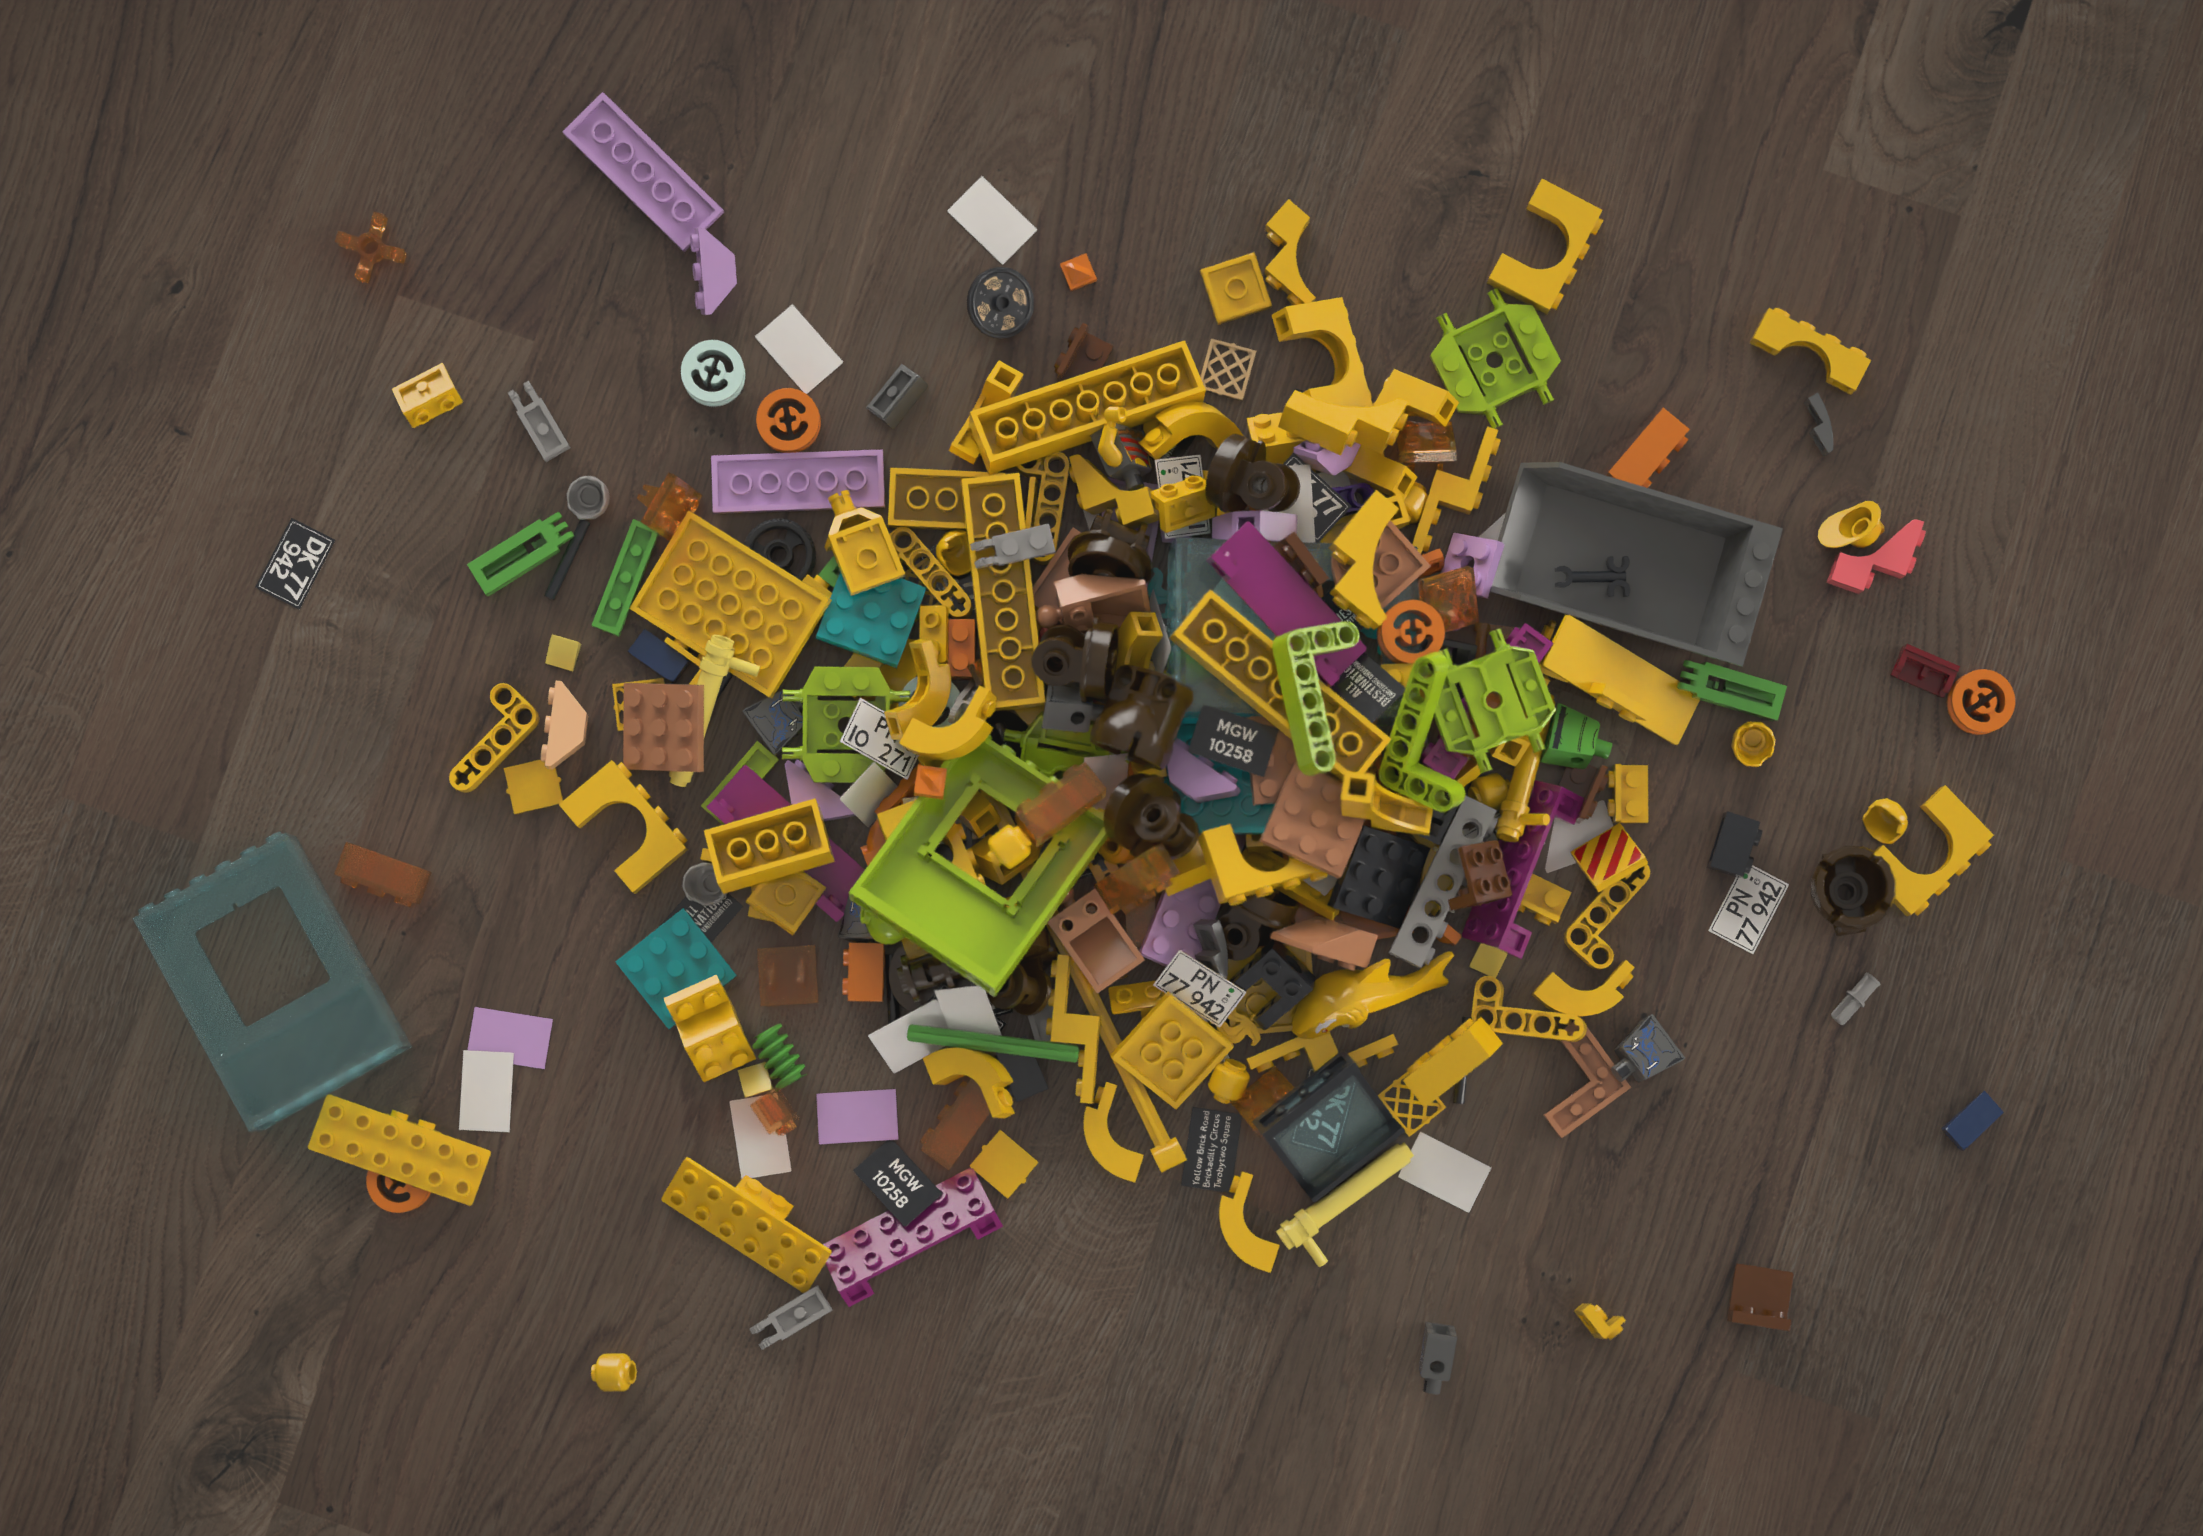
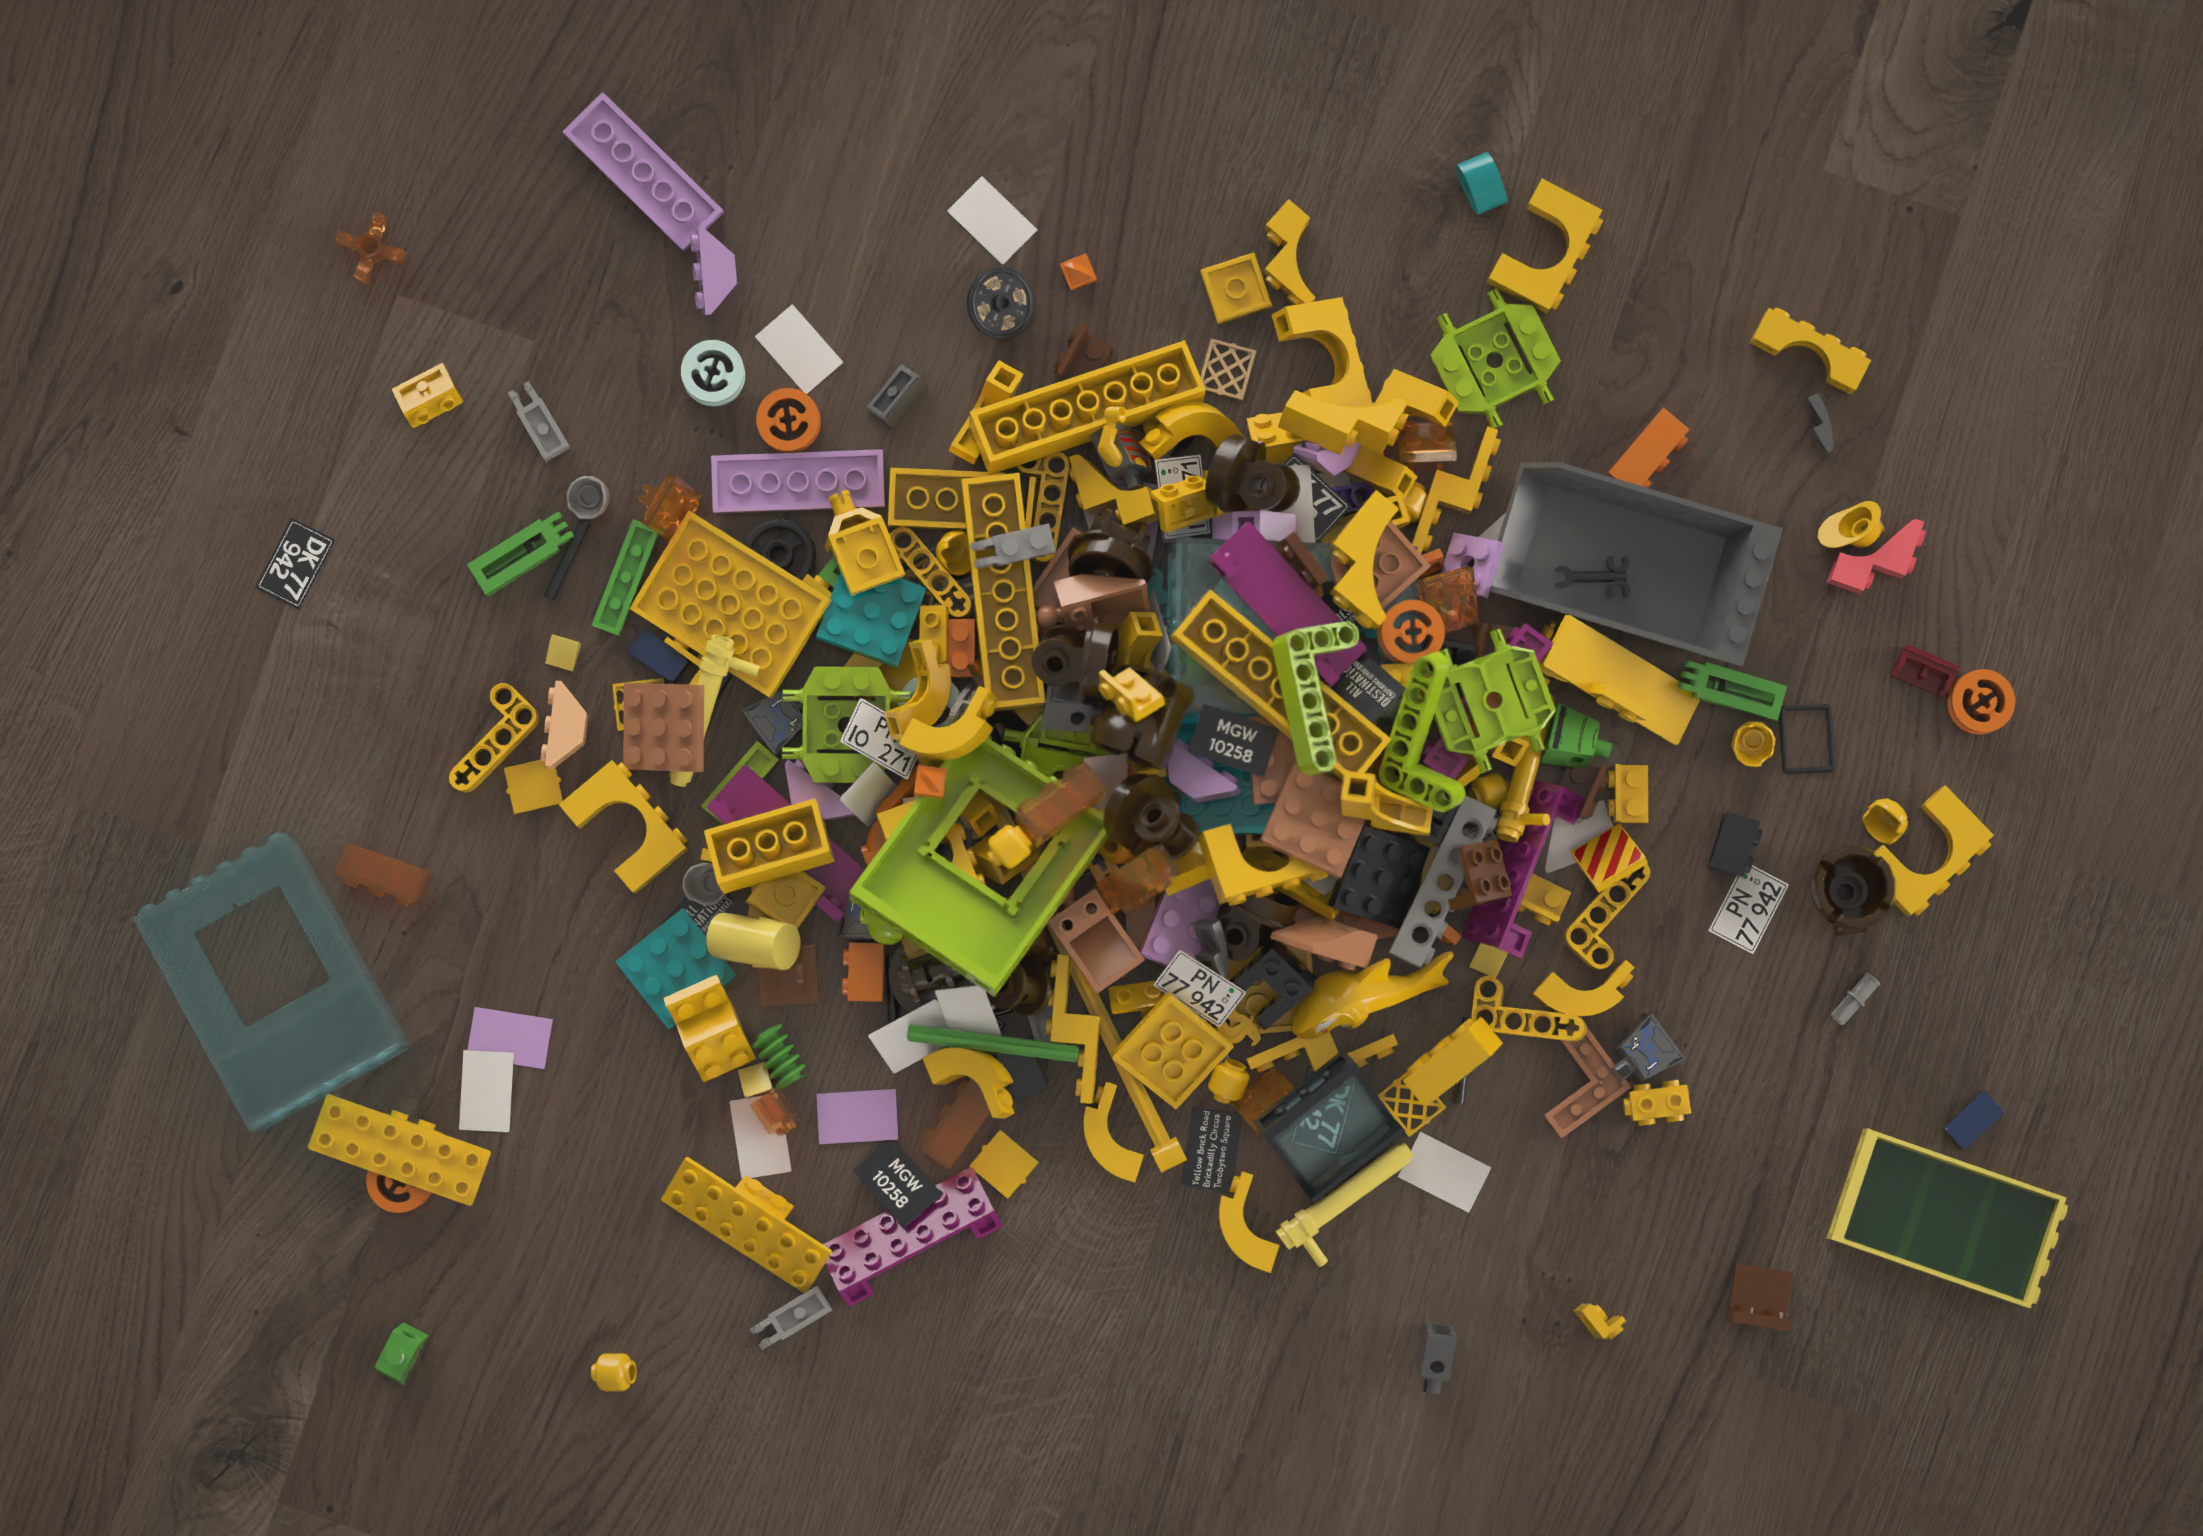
none -> bright green torso [374,1322,429,1385]
none -> light yellow piece [707,912,800,970]
none -> yellow bracket [1098,667,1165,722]
none -> teal piece [1456,152,1508,215]
none -> yellow brick [1623,1080,1691,1126]
none -> black piece [1779,704,1836,774]
none -> clear green window [1827,1129,2068,1308]

